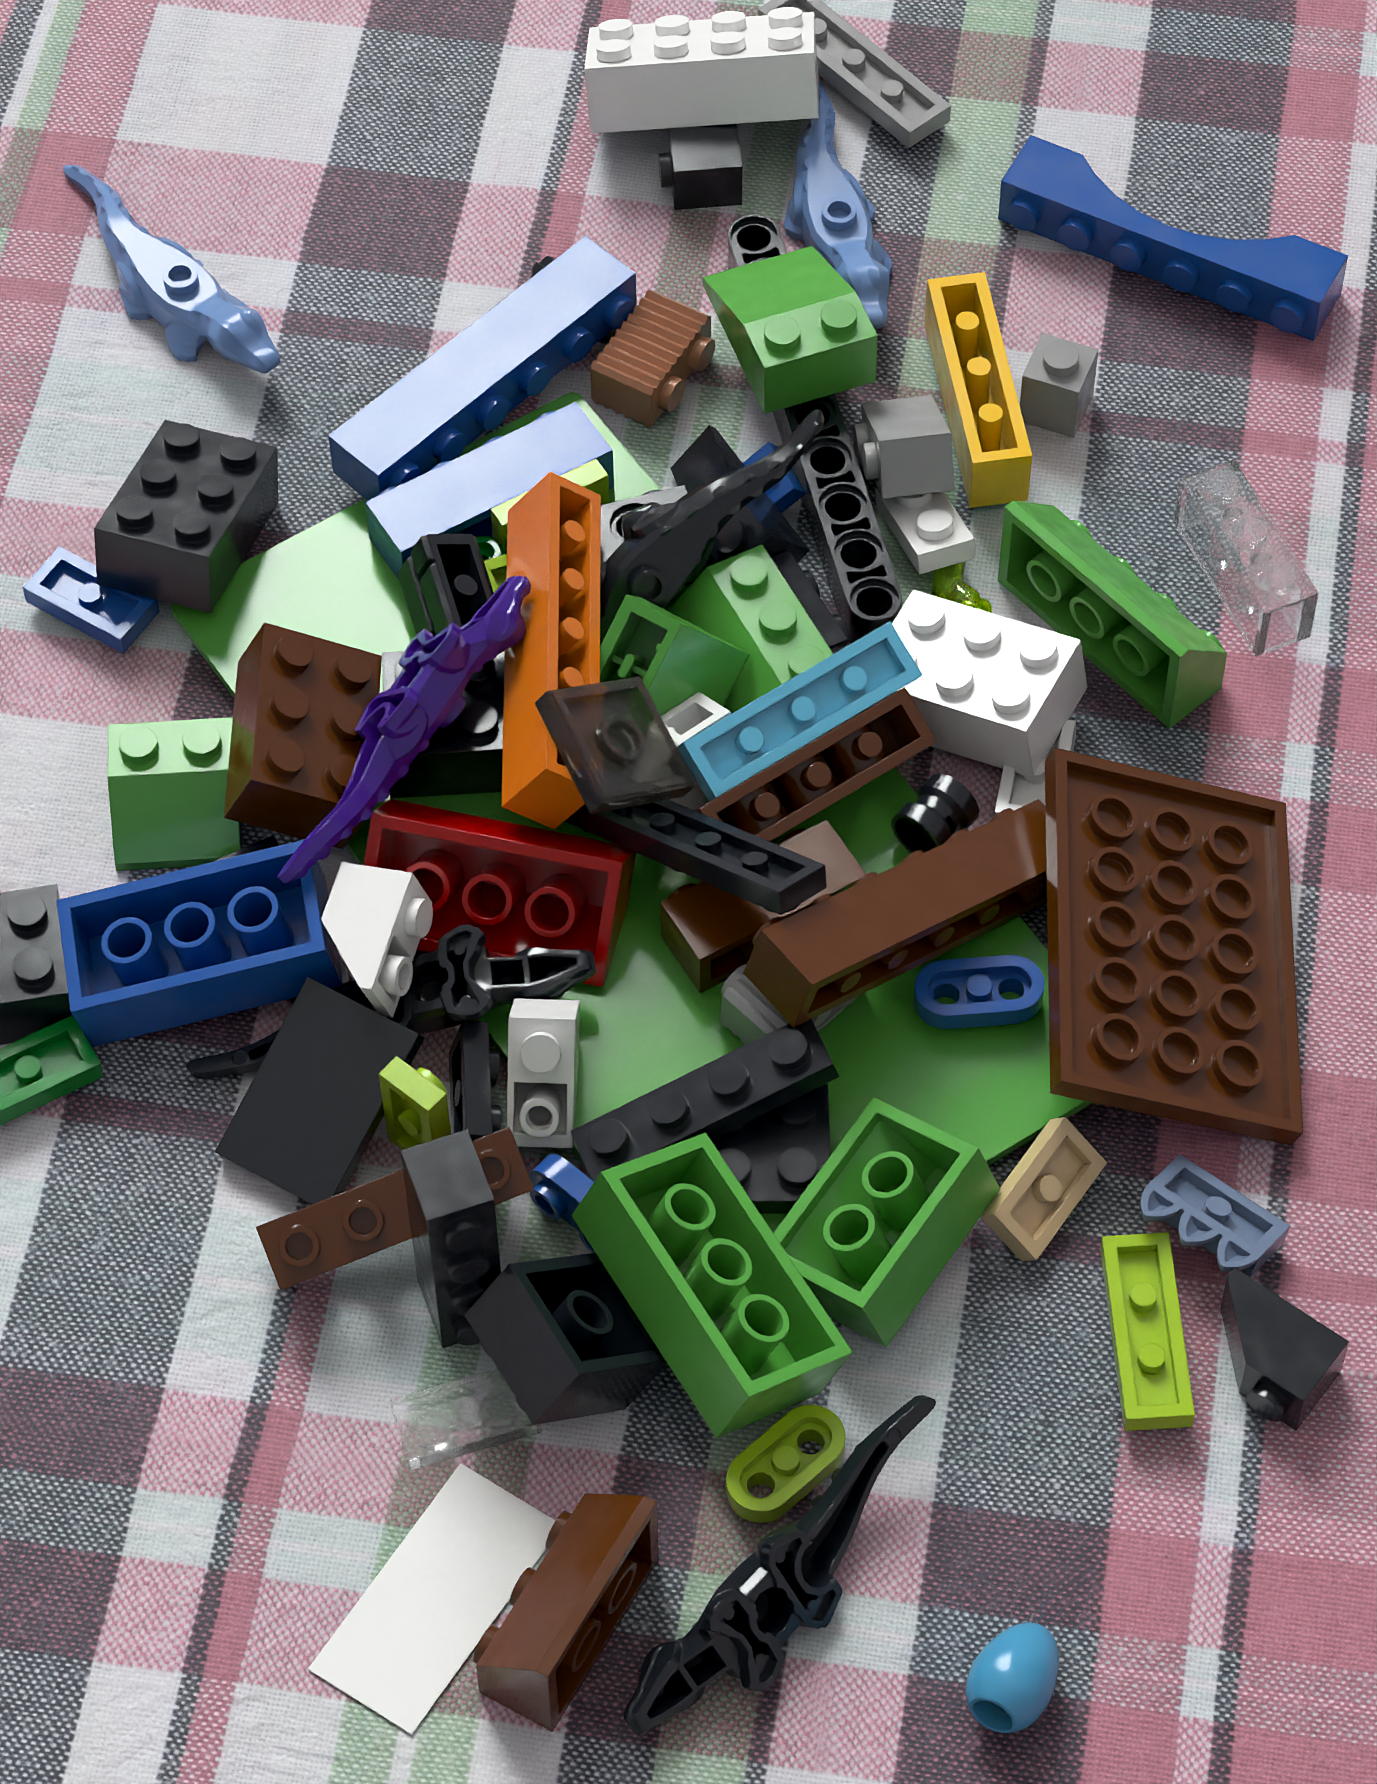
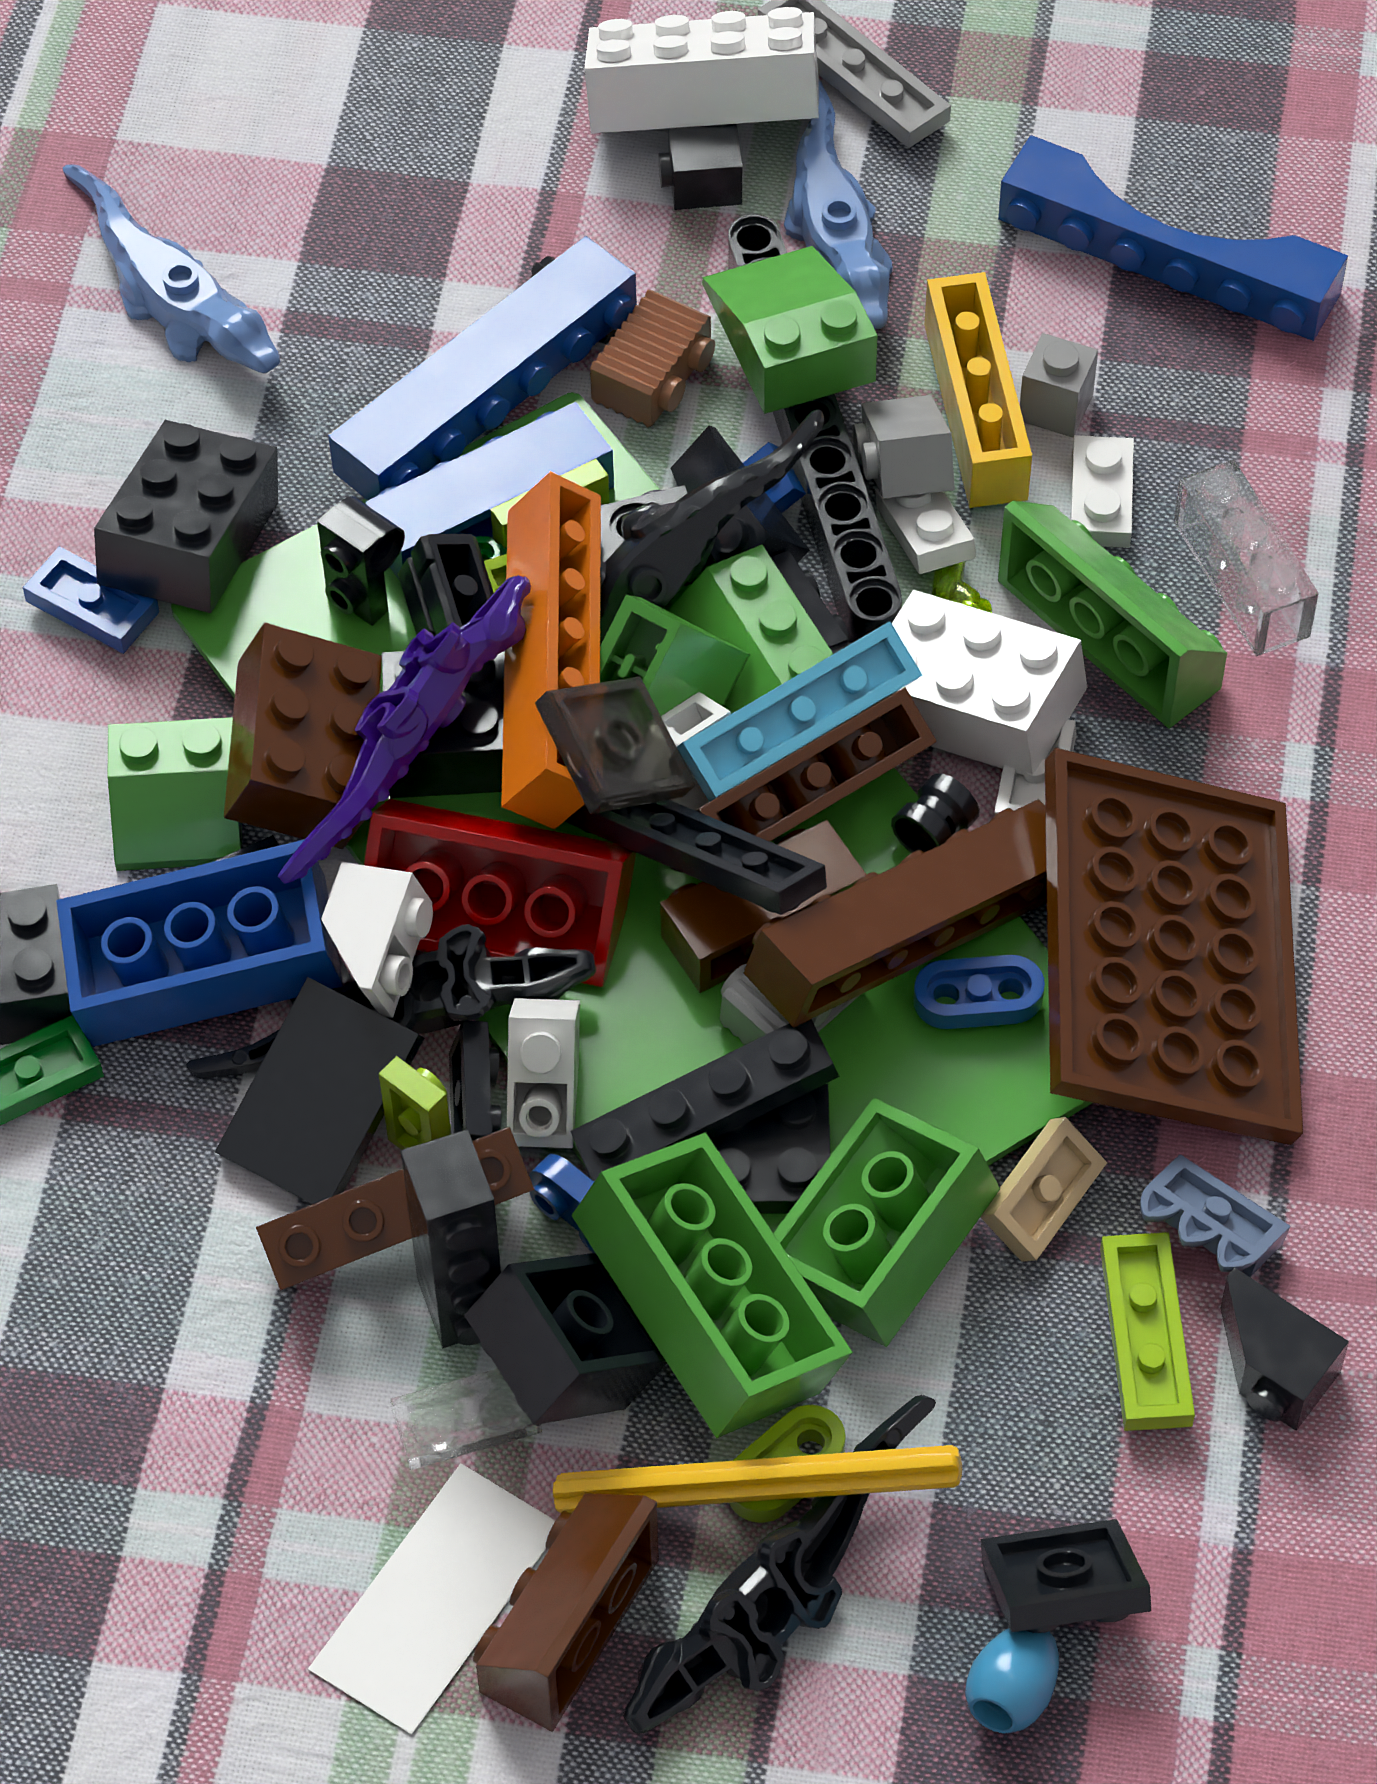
none -> black plate [317,496,405,626]
none -> yellow axle [553,1445,962,1514]
none -> black plate [980,1519,1151,1633]
none -> white plate [1070,435,1134,548]

